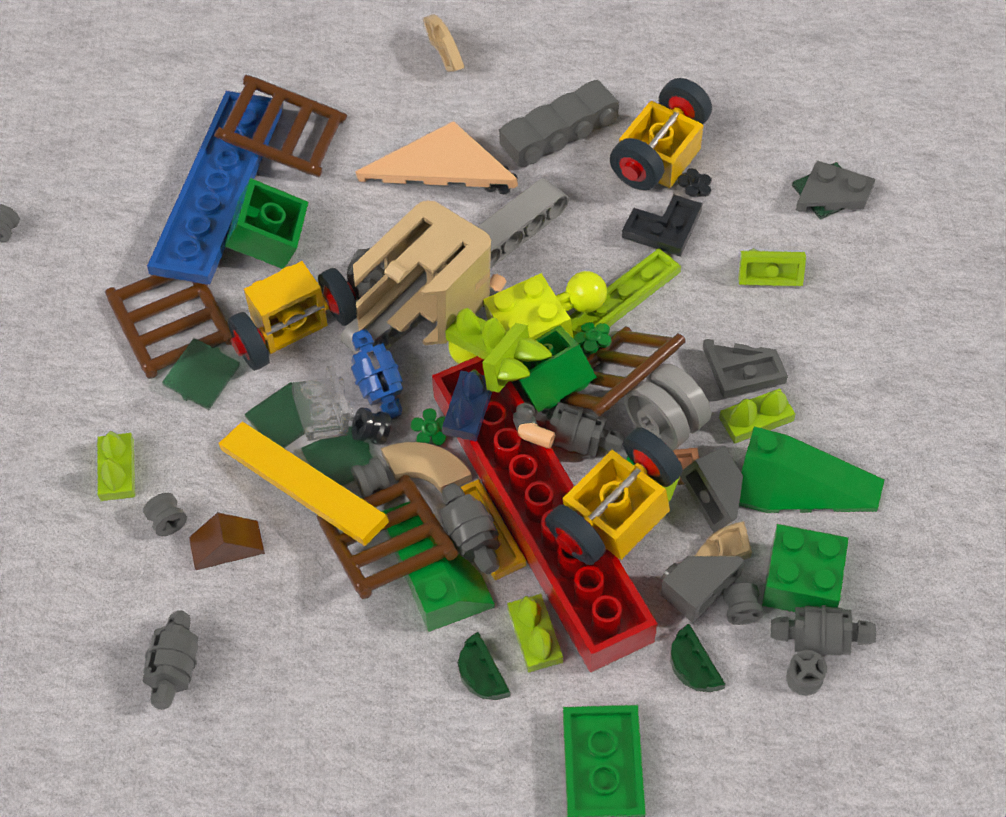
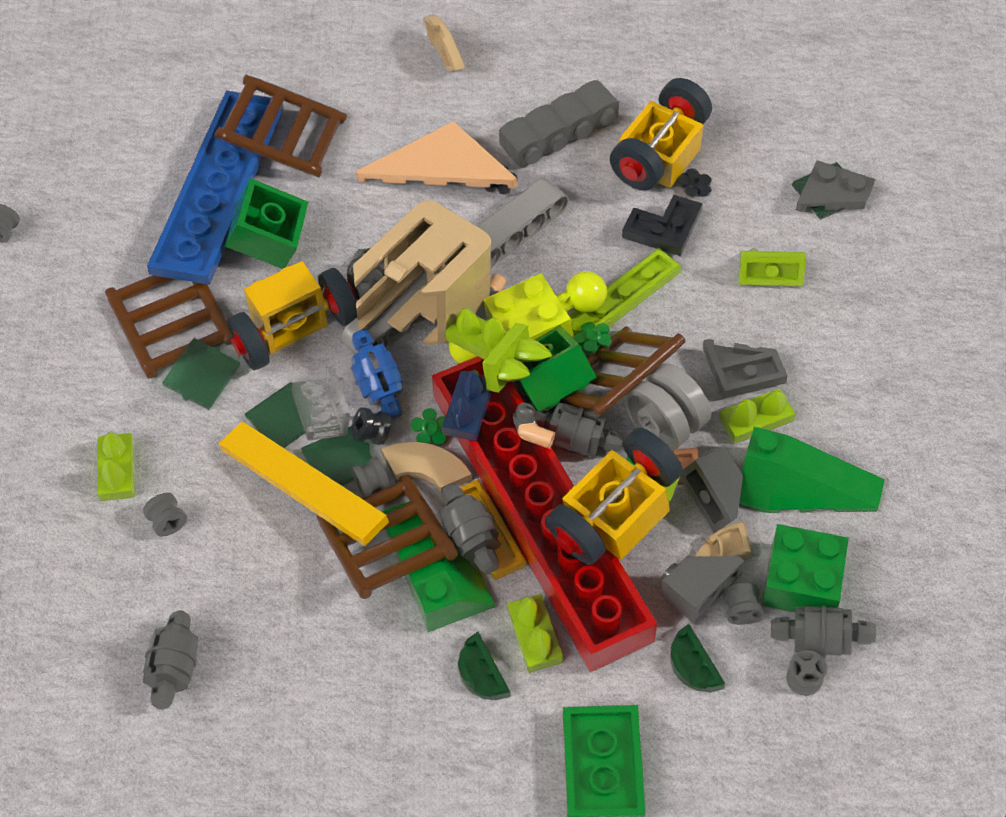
reddish brown slope [189,512,265,570] -> none

